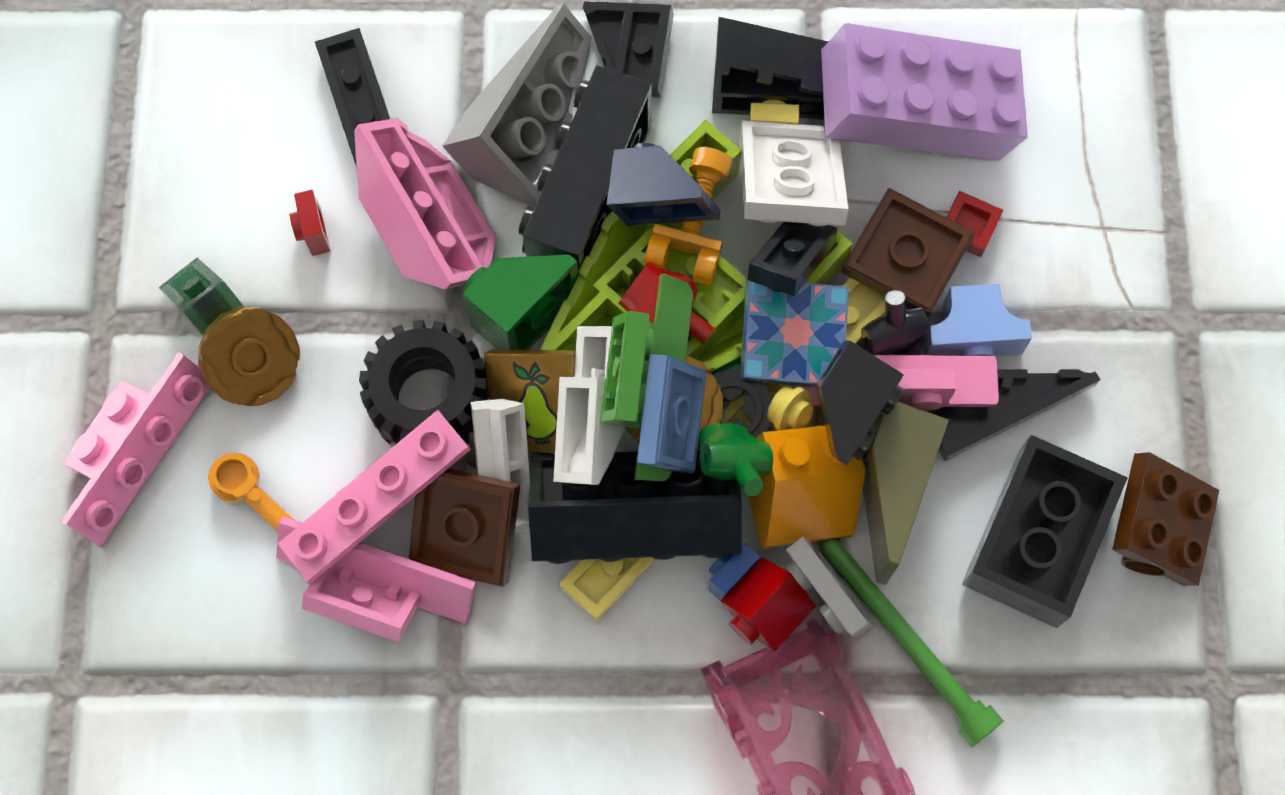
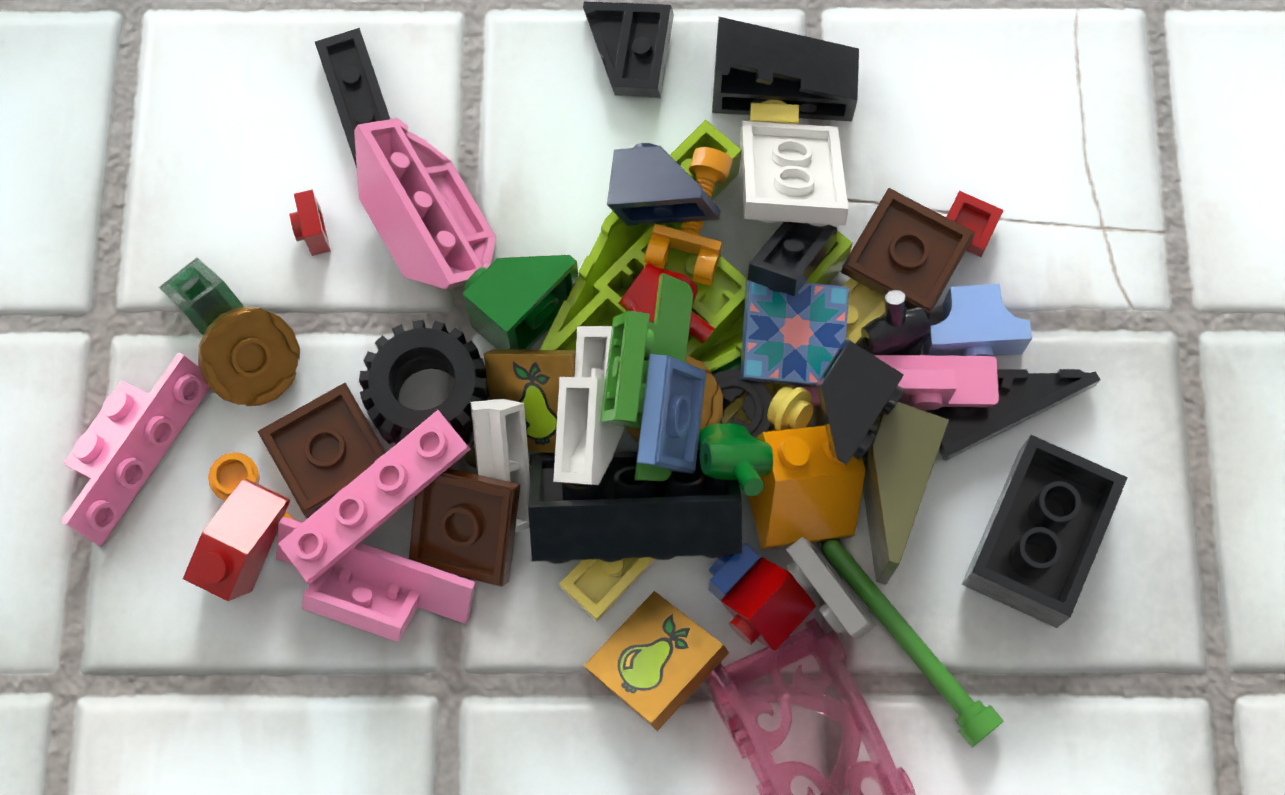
light grey wedge [442,3,592,205] -> none
black brick [519,65,652,276] -> none
lavender brick [821,23,1028,161] -> none
reddish brown plate [1112,452,1219,586] -> none
none -> red slope [183,479,291,601]
none -> reddish brown tile [257,383,386,519]
none -> pearl gold tile [584,591,729,731]

